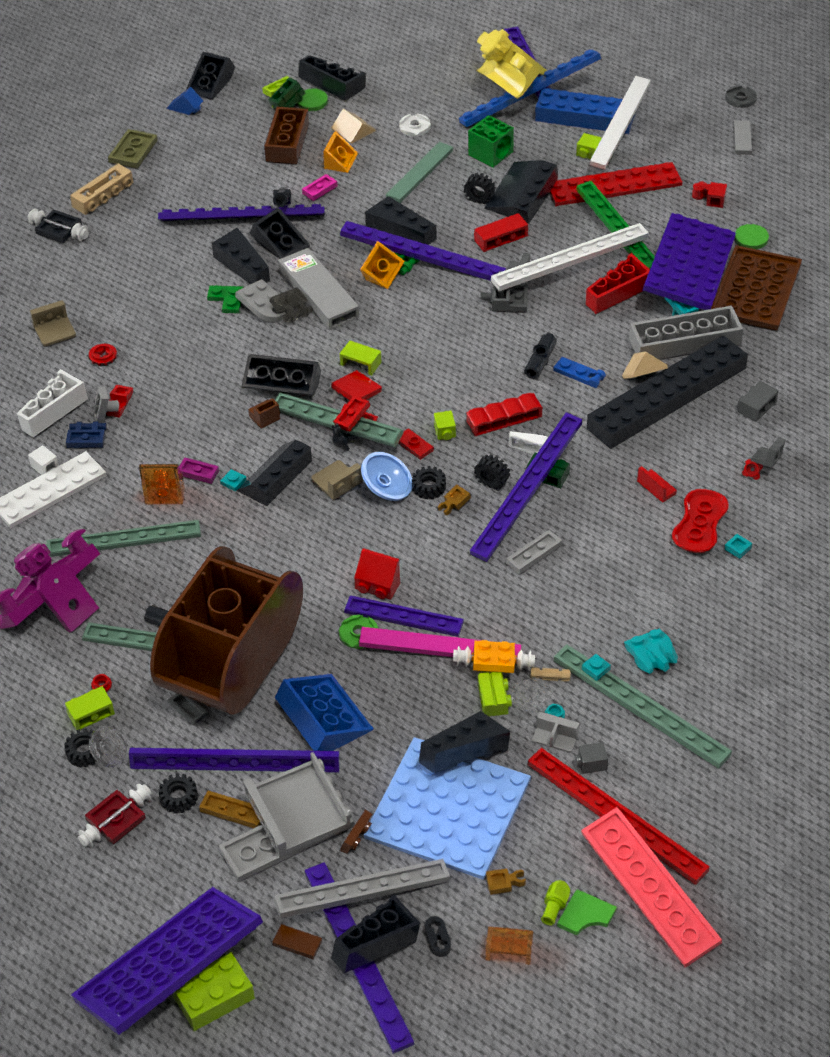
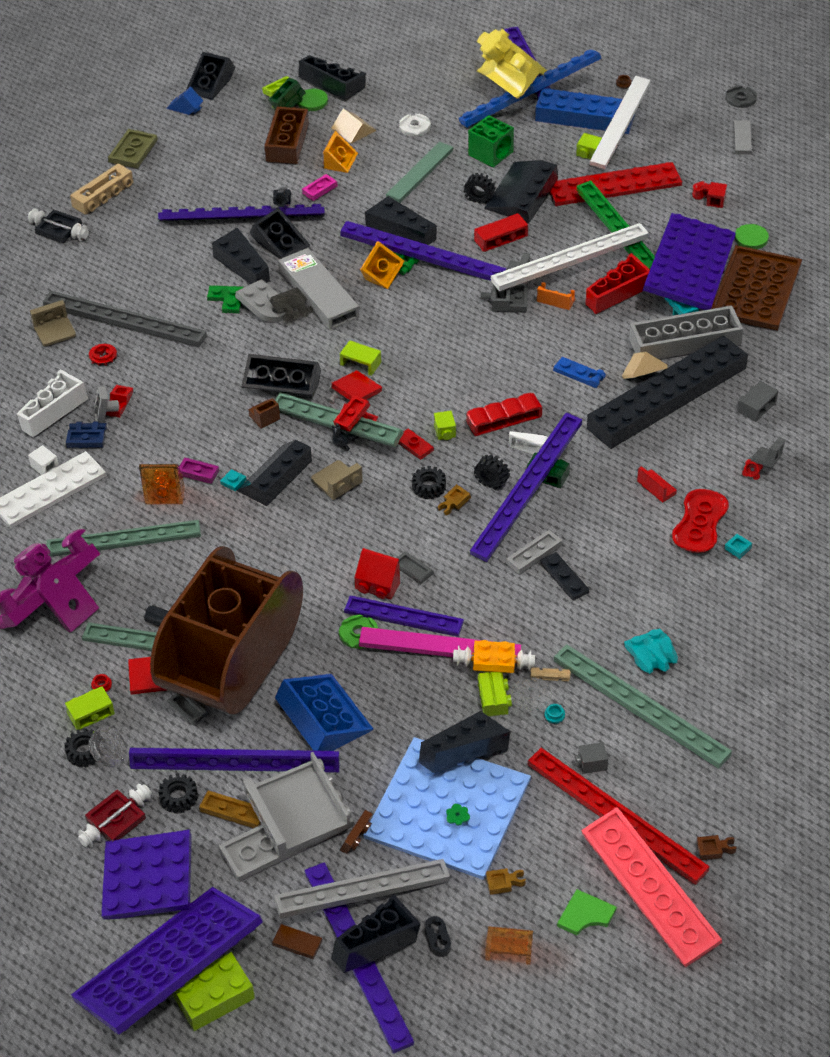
light blue dish [361,452,412,501] -> none
black piece [524,333,557,379] -> none
light grey panel [532,712,580,753] -> none
lime arm [541,880,570,926] -> none
teal plate [582,654,611,681] -> none
none -> dark grey plate [43,291,207,347]
none -> dark purple plate [101,830,192,920]
none -> red tile [128,657,167,695]
none -> dark grey tile [397,551,434,585]
none -> green plant [446,804,470,826]
none -> orange hinge [537,282,575,310]
none -> black plate [540,552,589,601]
none -> reddish brown plate [616,75,632,88]
none -> reddish brown plate [696,835,737,860]

